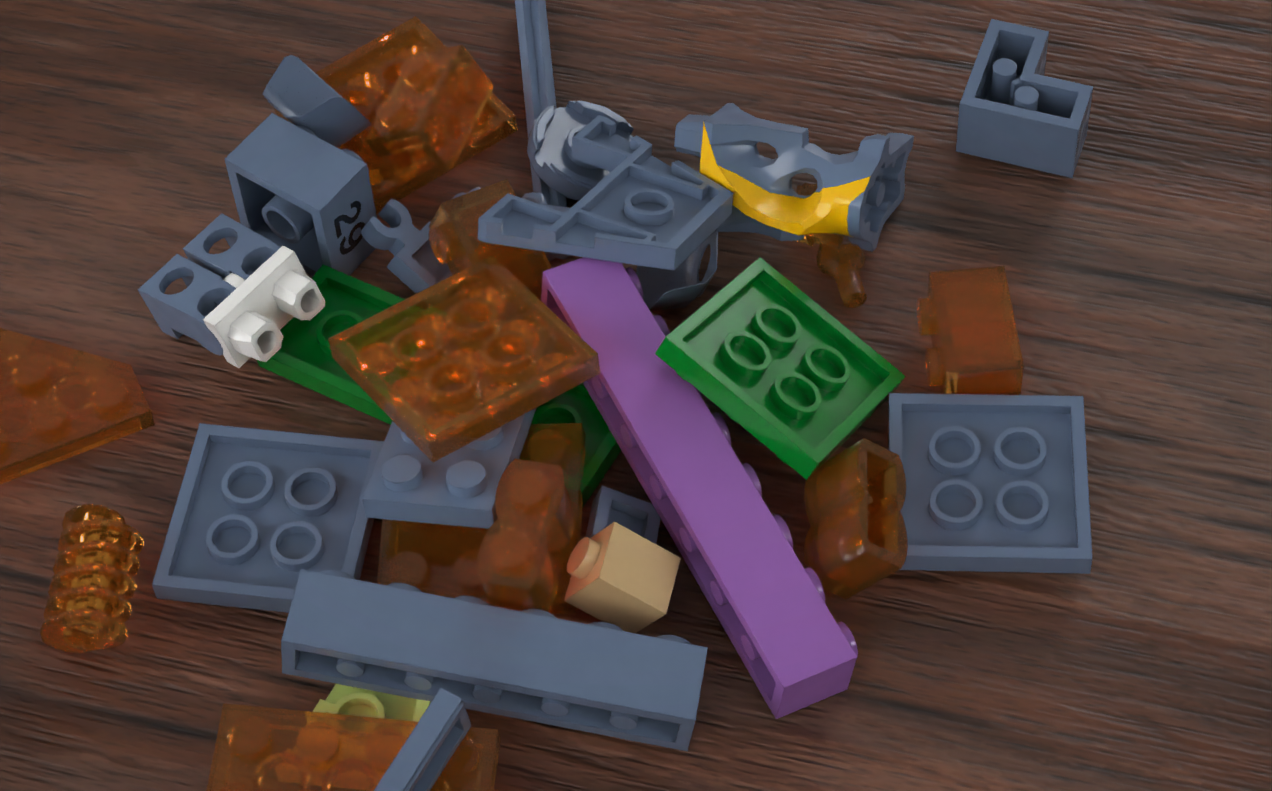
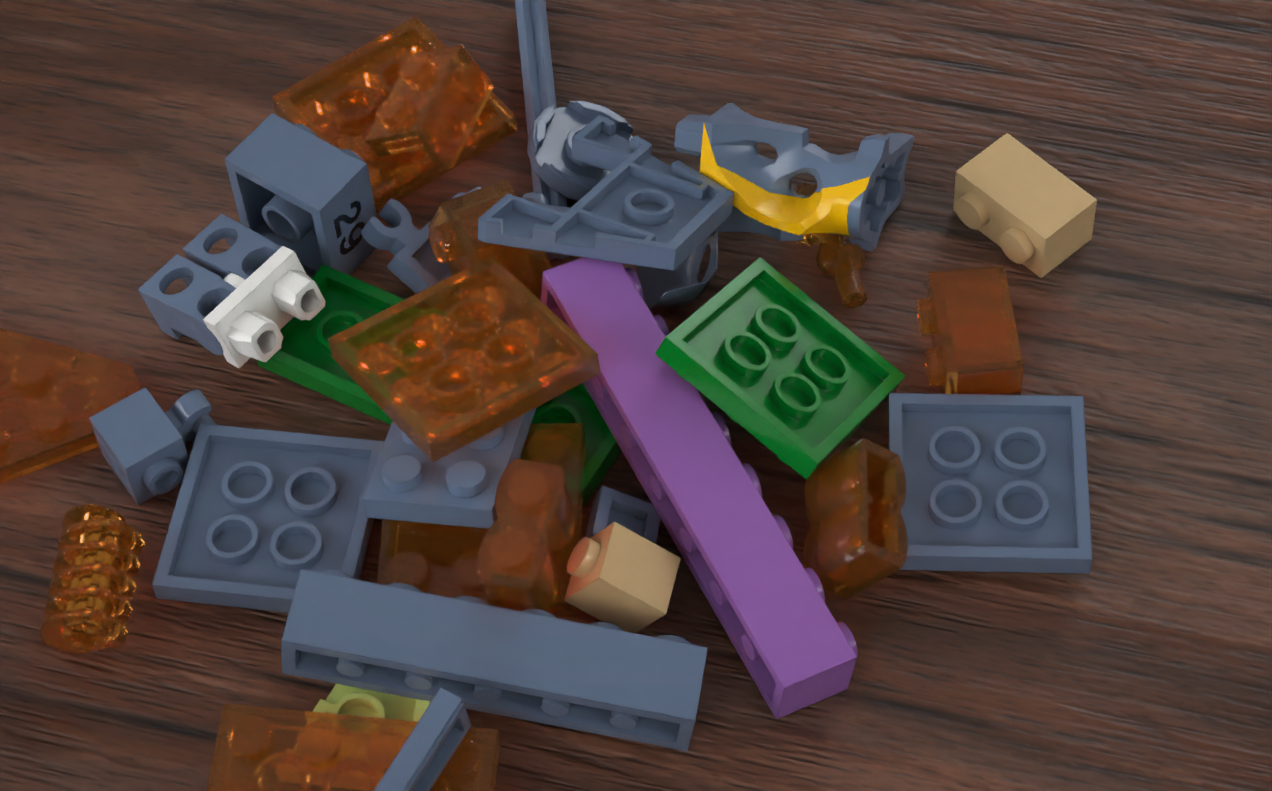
sand blue piece [262,54,372,148] -> none
sand blue brick [956,19,1093,178] -> none
none -> sand blue brick [89,387,217,505]
none -> tan brick [953,133,1097,278]

